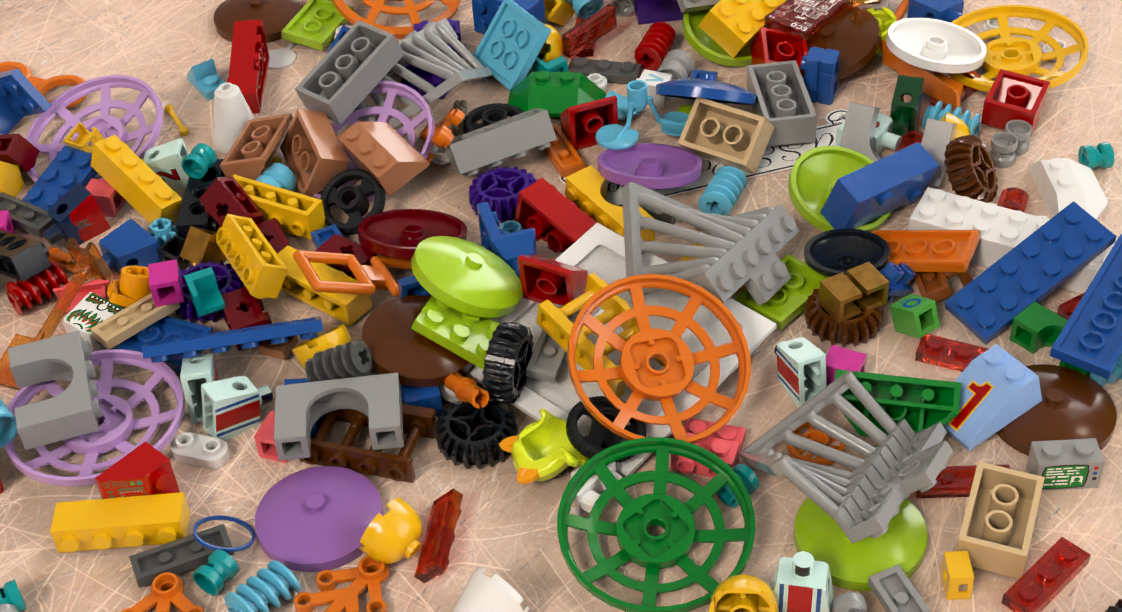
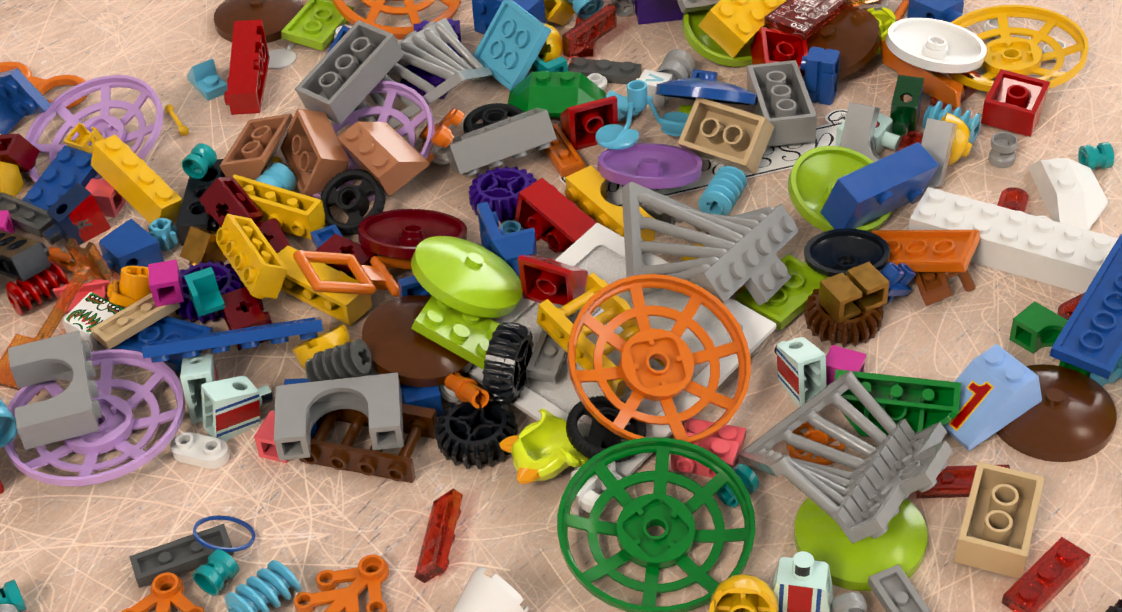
yellow brick [50,492,190,553] -> none
red slope [95,441,180,499] -> none
light aqua torso [143,138,189,193] -> none
black piece [157,235,190,270] -> none
white cone [213,83,255,154] -> none
medium lavender dish [255,466,383,572] -> none
nougat plate [258,335,298,360] -> none
yellow cylinder [359,498,422,564] -> none
dark tan axle [452,100,467,136] -> none
red piece [635,22,676,71] -> none
bright green brick [890,294,940,339] -> none
clear red plate [915,334,1012,372] -> none
yellow piece [941,551,974,600] -> none
reddish brown gear [944,135,998,203] -> none
blue plate [945,201,1116,345] -> none
light grey wheel [1004,120,1032,156] -> none
light grey brick [1026,438,1104,491] -> none

